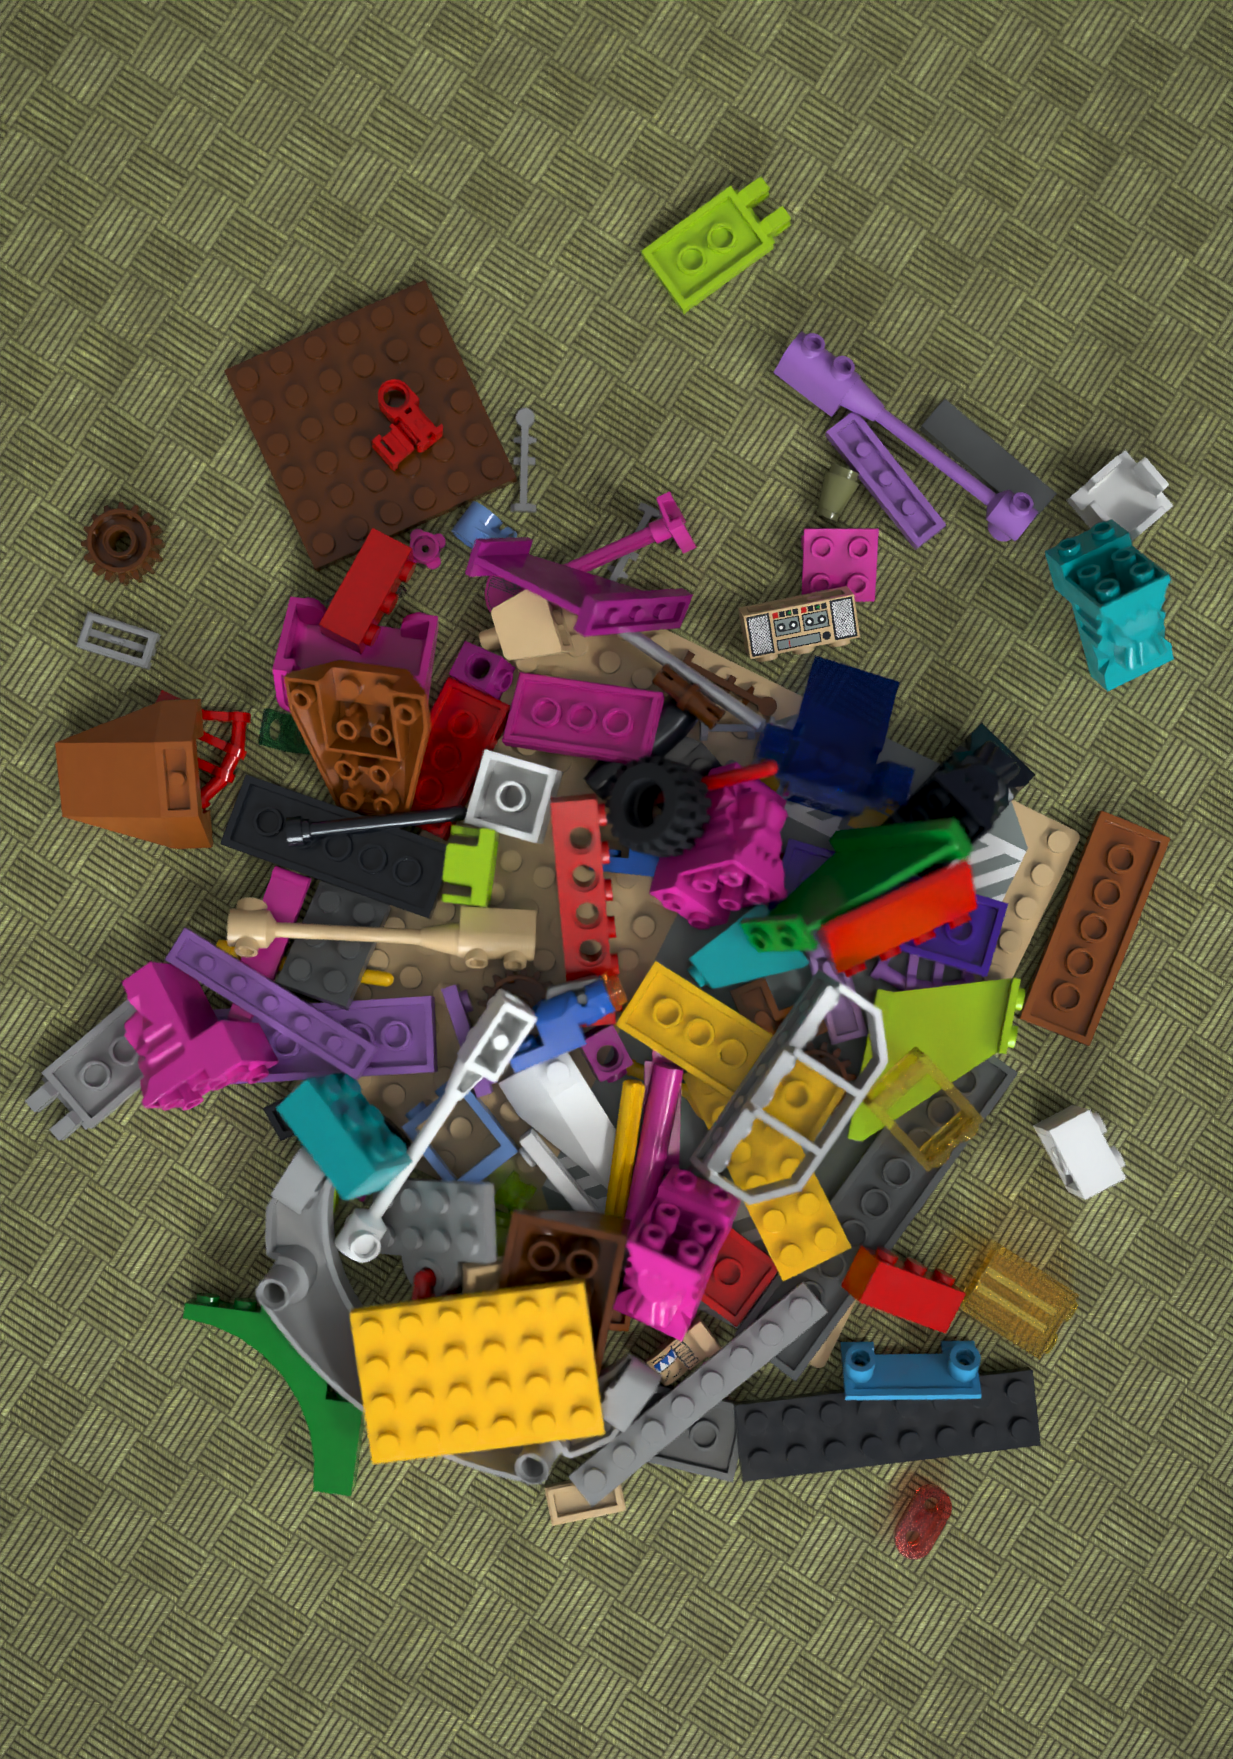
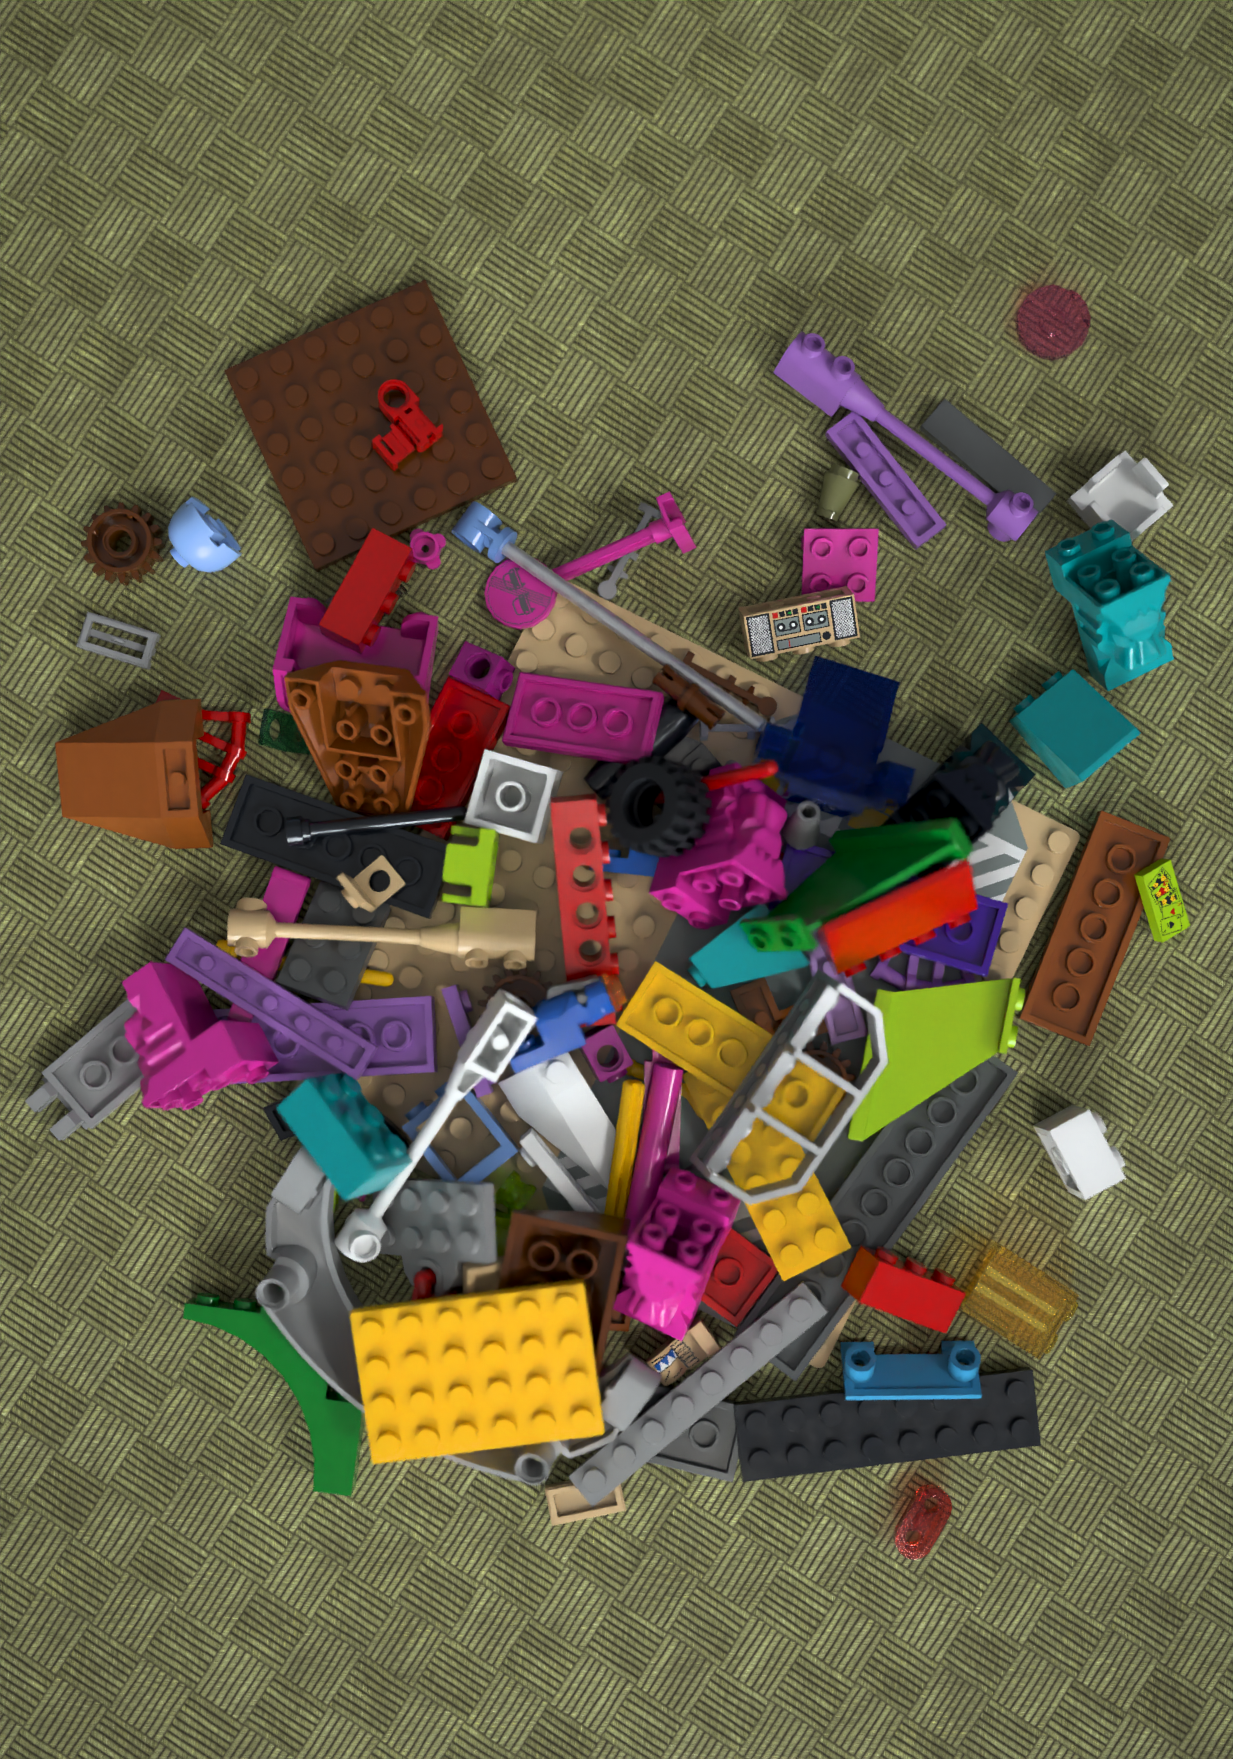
magenta piece [465,537,693,637] -> none
tan torso [479,589,575,661] -> none
light grey piece [511,408,536,513] -> none
lime tile [641,176,791,314] -> none
clear yellow window [862,1046,985,1172] -> none
none -> light blue cylinder [168,497,242,573]
none -> tan bracket [337,855,406,913]
none -> light grey cone [783,801,820,850]
none -> teal slope [1009,669,1141,789]
none -> clear pink tile [1015,285,1091,360]
none -> lime tile [1134,858,1190,943]

